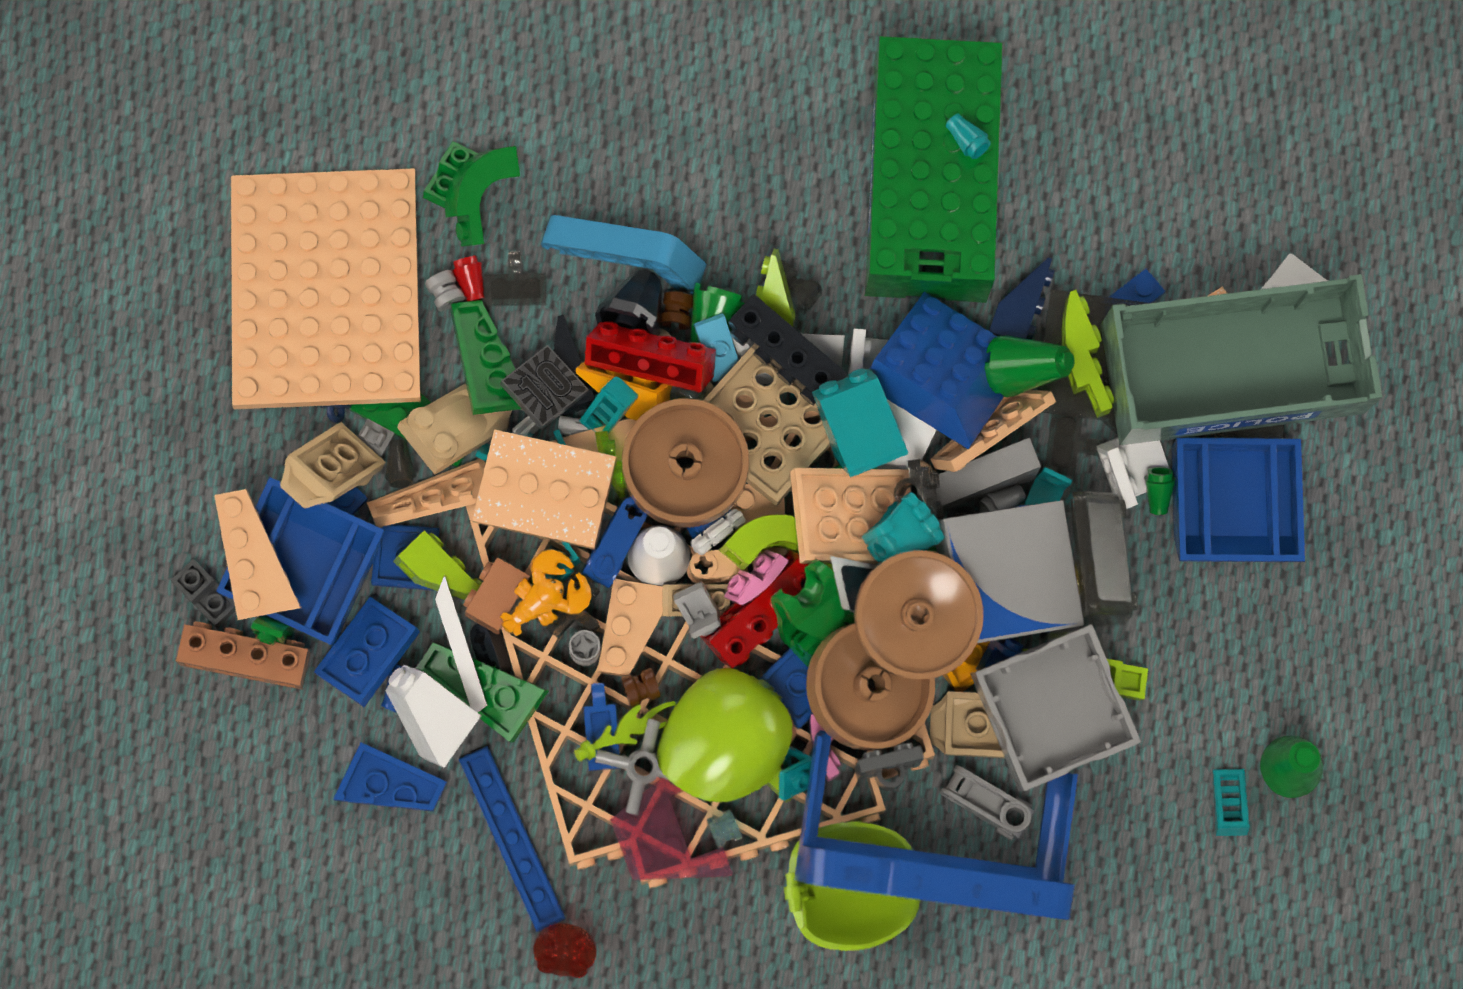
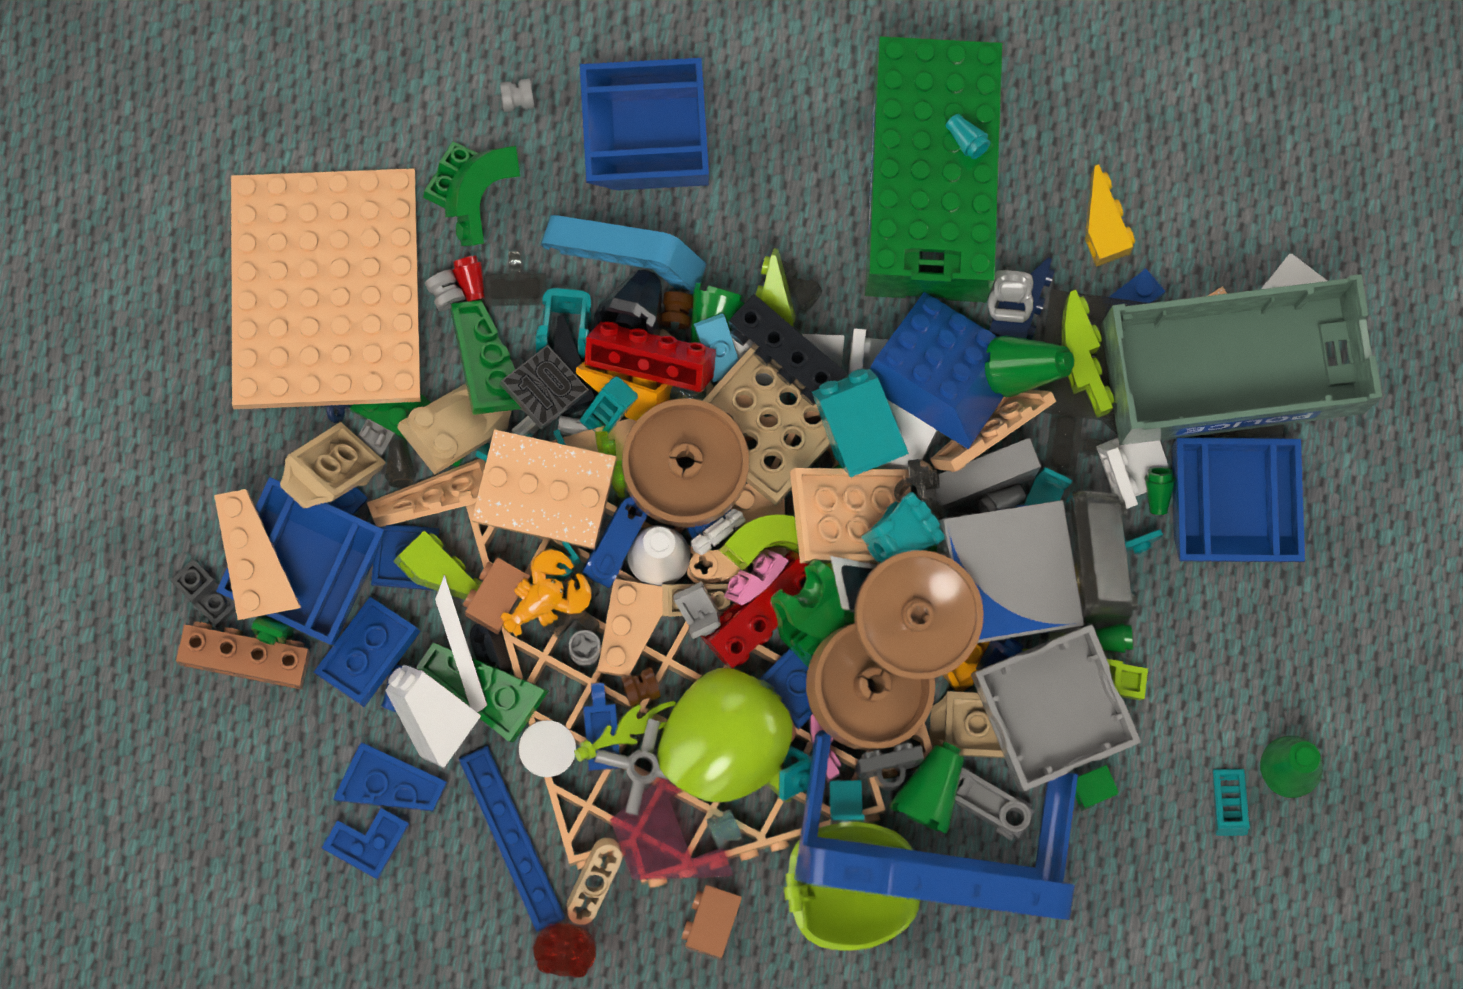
none -> blue plate [322,808,409,880]
none -> light grey wheel [500,78,534,112]
none -> white sticker [519,720,576,777]
none -> teal piece [535,288,591,360]
none -> tan beam [567,838,622,925]
none -> blue slope [580,58,709,190]
none -> nougat brick [681,885,742,960]
none -> teal bracket [829,780,865,824]
none -> green cone [889,742,964,834]
none -> light grey piece [988,270,1034,323]
none -> green panel [1075,765,1119,812]
none -> yellow slope [1085,164,1135,267]
none -> green cone [1094,622,1133,653]
none -> teal bracket [1107,514,1163,555]

